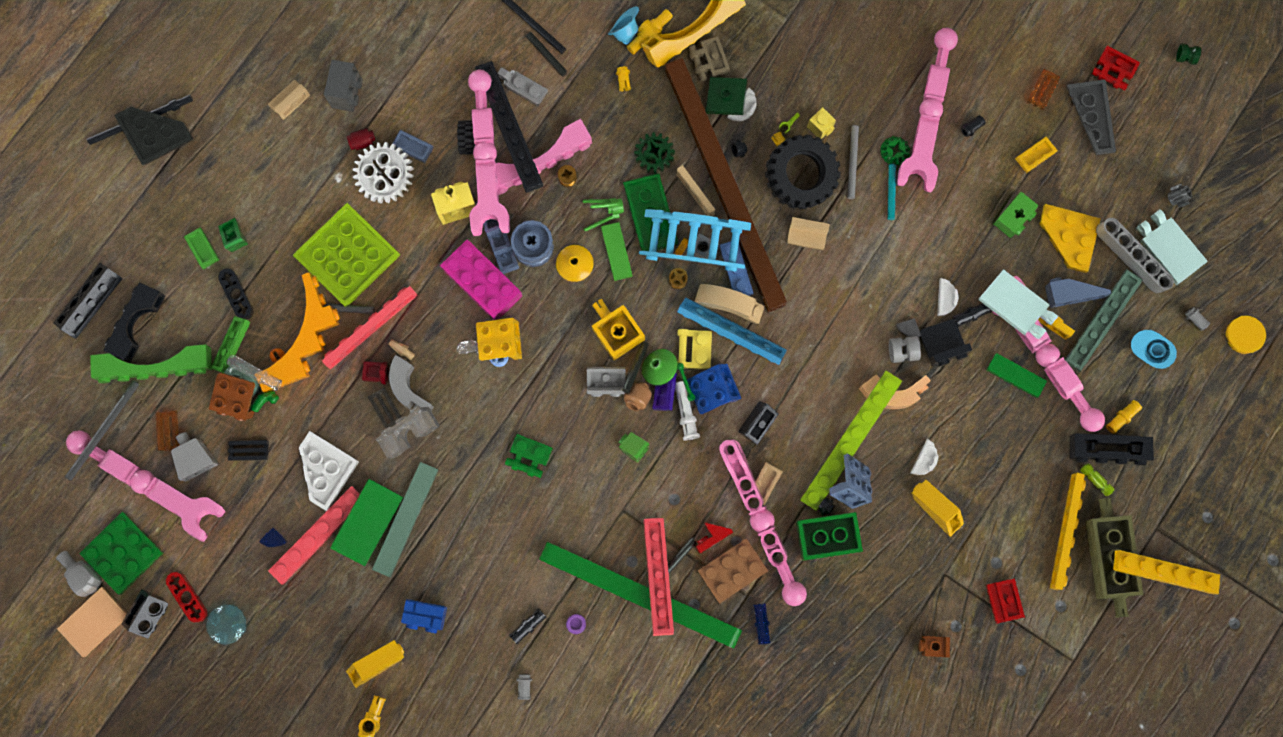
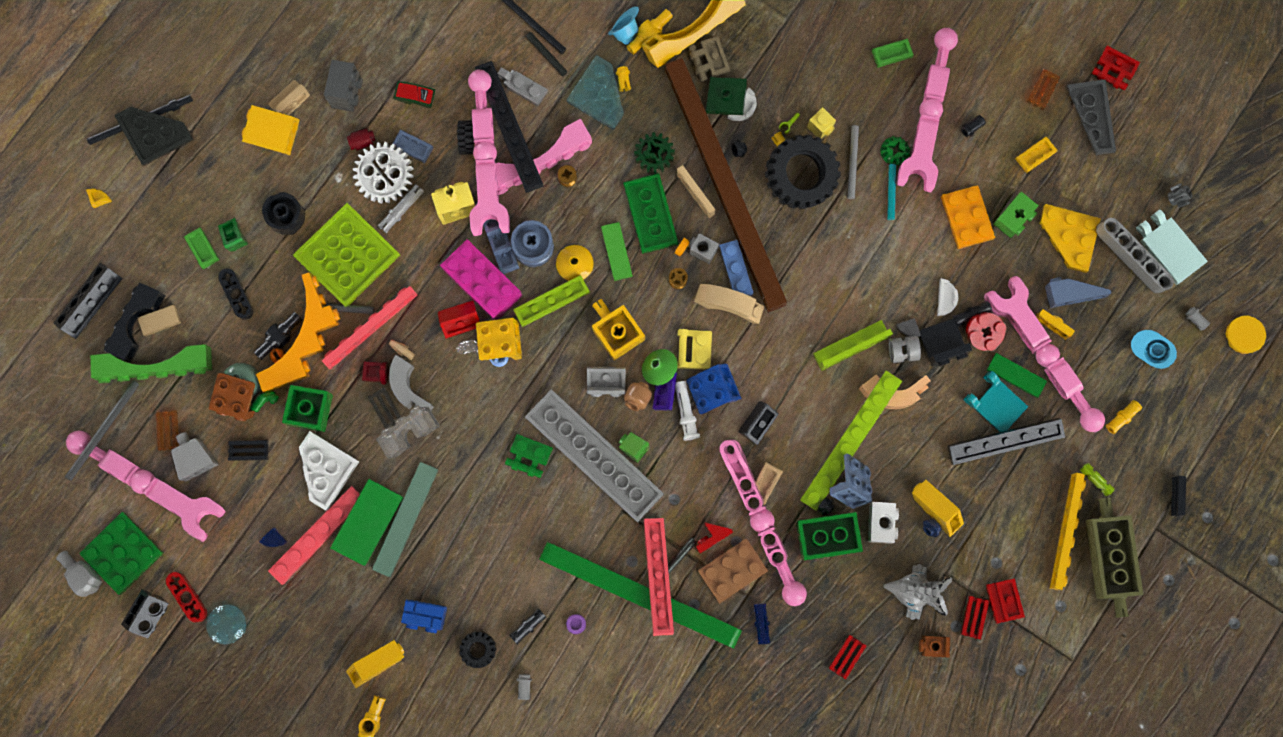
light nougat tile [57,587,127,657] -> none
bright green tile [211,316,250,373] -> none
clear axle [227,355,282,391] -> none
bright green plant [582,198,624,231] -> none
pearl dark grey bar [622,342,649,393] -> none
medium azure fence [639,209,751,272] -> none
dark azure plate [677,298,787,365] -> none
green hinge [677,363,695,401] -> none
tan panel [787,217,830,250] -> none
white tile [910,439,938,476] -> none
light aqua tile [978,269,1058,339] -> none
sand green tile [1064,269,1143,372] -> none
black brick [1069,433,1154,465] -> none
yellow plate [1113,550,1220,595] -> none
dark green wheel [1176,43,1201,65] -> none
none -> yellow tile [86,188,112,208]
none -> tan tile [138,305,181,337]
none -> yellow panel [242,105,300,155]
none -> black pin [253,312,302,360]
none -> black brick [262,192,305,235]
none -> green brick [282,385,333,432]
none -> light grey pin [377,184,424,234]
none -> slope [393,81,436,109]
none -> red panel [438,301,480,339]
none -> black tyre [459,632,496,668]
none -> lime plate [513,275,590,327]
none -> light grey plate [525,389,664,523]
none -> clear light blue plate [567,55,624,130]
none -> lime fence [813,320,893,371]
none -> red tile [829,635,866,679]
none -> white brick [868,502,899,544]
none -> bright green tile [872,39,913,68]
none -> light grey piece [883,564,952,620]
none -> dark blue plate [923,518,941,537]
none -> light orange plate [941,185,995,249]
none -> plate [948,418,1065,465]
none -> red tile [960,596,989,640]
none -> teal flag [963,371,1028,432]
none -> plate [966,312,1006,351]
none -> black tile [1171,476,1186,517]

